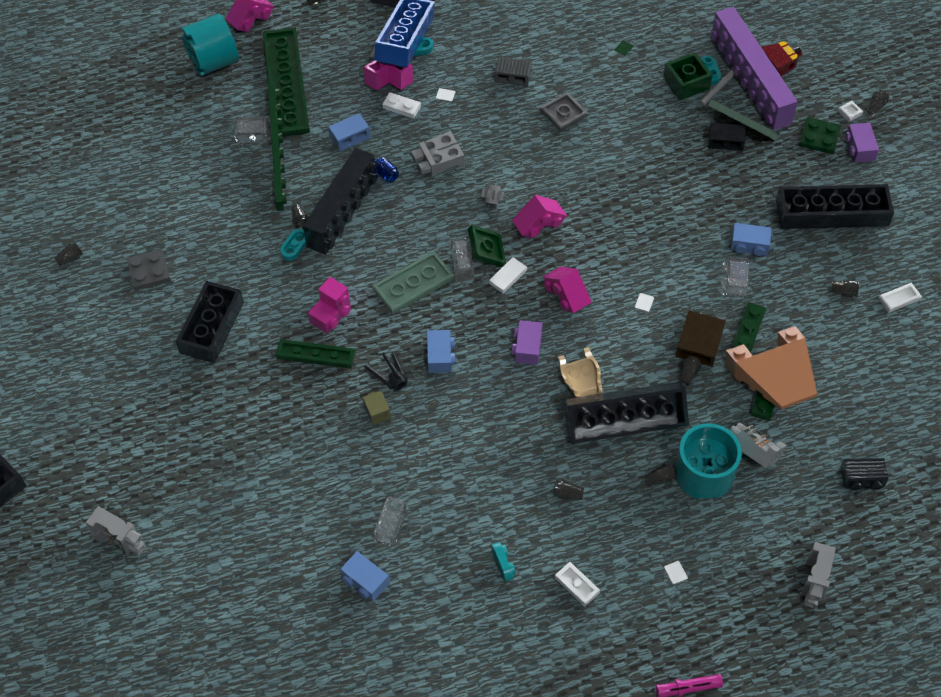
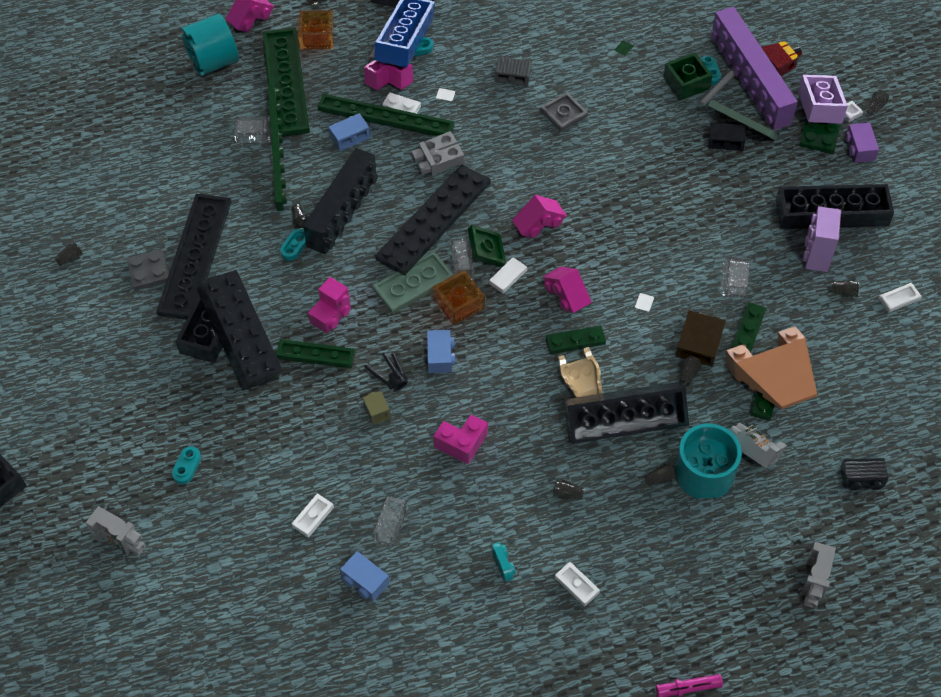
clear blue brick [375,157,399,183] -> none
light grey gear [481,184,504,204] -> none
medium lavender brick [512,320,543,365] -> none
white sticker [664,561,688,584] -> none
medium blue brick [730,223,772,256] -> none
none -> black plate [156,193,232,320]
none -> teal plate [172,446,201,484]
none -> black brick [197,270,283,391]
none -> white plate [292,493,334,538]
none -> clear orange brick [298,10,335,49]
none -> dark green plate [318,94,455,136]
none -> black plate [375,164,491,276]
none -> clear orange brick [433,270,485,325]
none -> dark pink brick [433,415,488,464]
none -> dark green plate [546,325,606,354]
none -> lavender brick [798,75,848,124]
none -> lavender brick [803,206,841,272]

